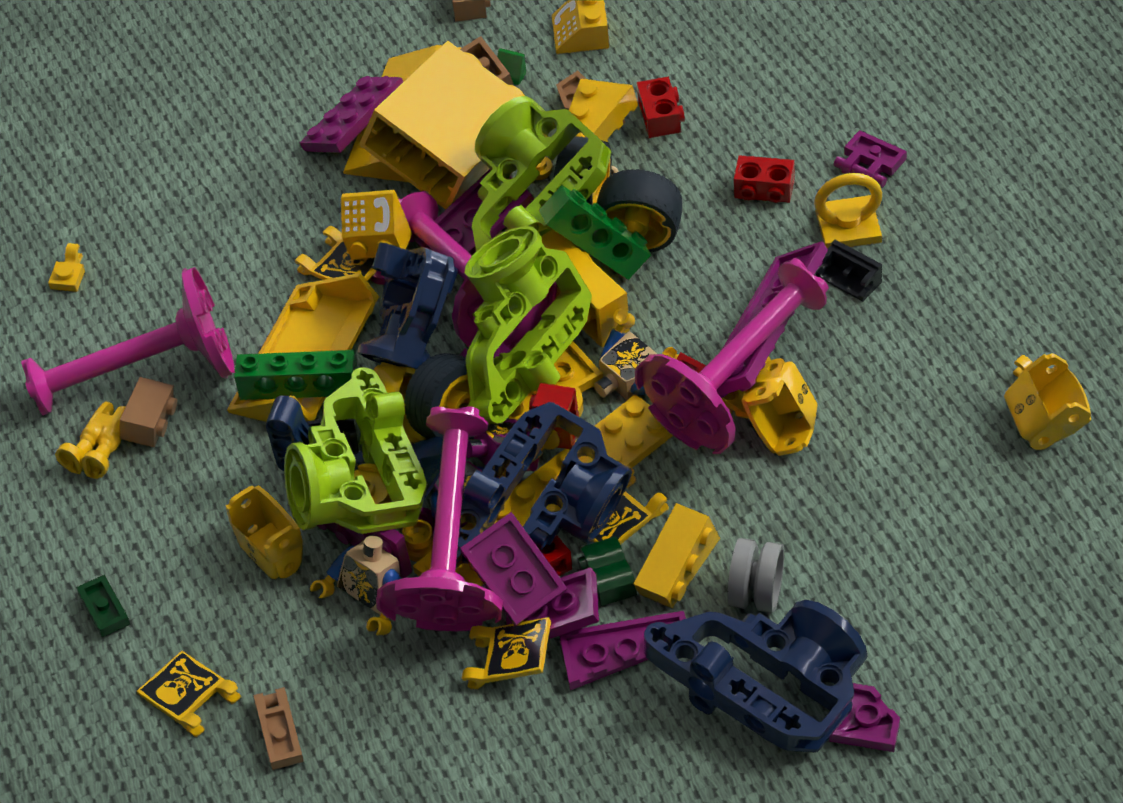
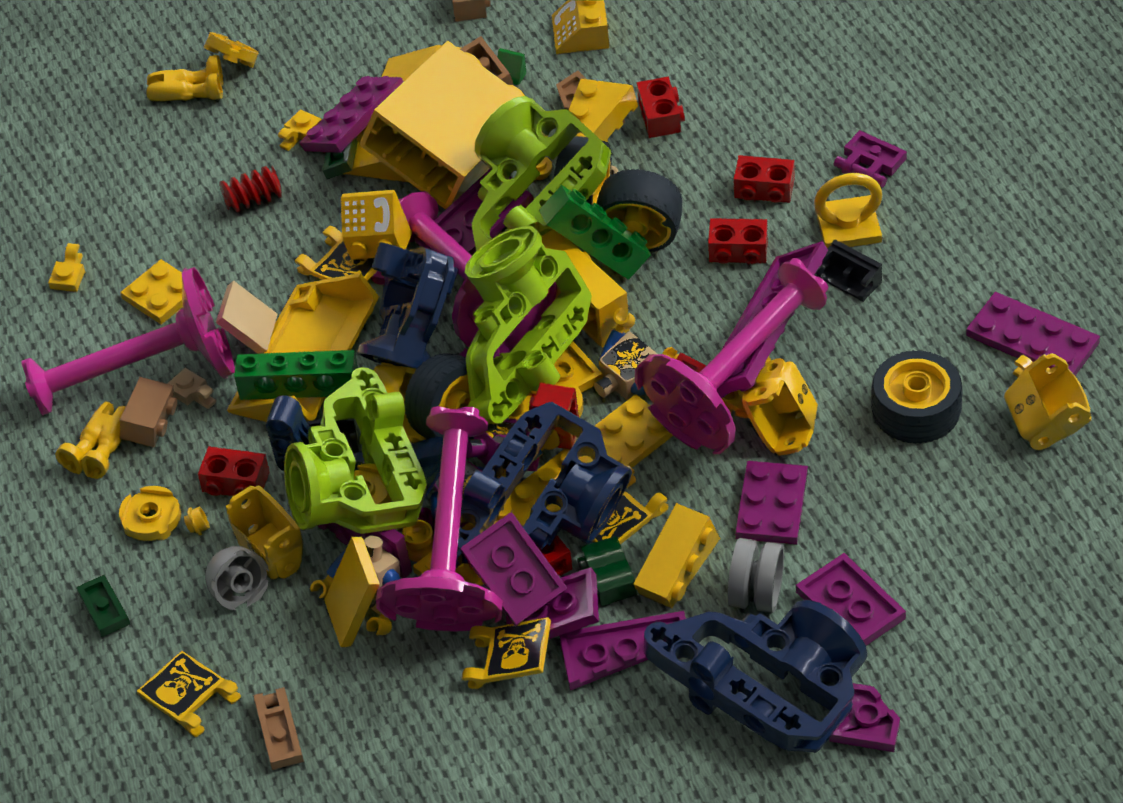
none -> yellow plate [119,486,181,541]
none -> yellow plate [120,259,183,325]
none -> yellow piece [146,55,223,101]
none -> tan plate [167,368,216,409]
none -> yellow plate [184,506,210,536]
none -> red brick [198,446,270,500]
none -> yellow plate [204,32,259,68]
none -> light grey cylinder [205,546,269,610]
none -> tan tile [216,281,278,354]
none -> red piece [219,166,282,213]
none -> yellow plate [278,109,322,151]
none -> dark green plate [322,138,358,180]
none -> yellow tile [324,537,380,647]
none -> red brick [708,218,768,264]
none -> magenta plate [735,461,808,545]
none -> magenta plate [796,553,906,646]
none -> black wheel [871,350,963,444]
none -> magenta plate [966,291,1100,376]

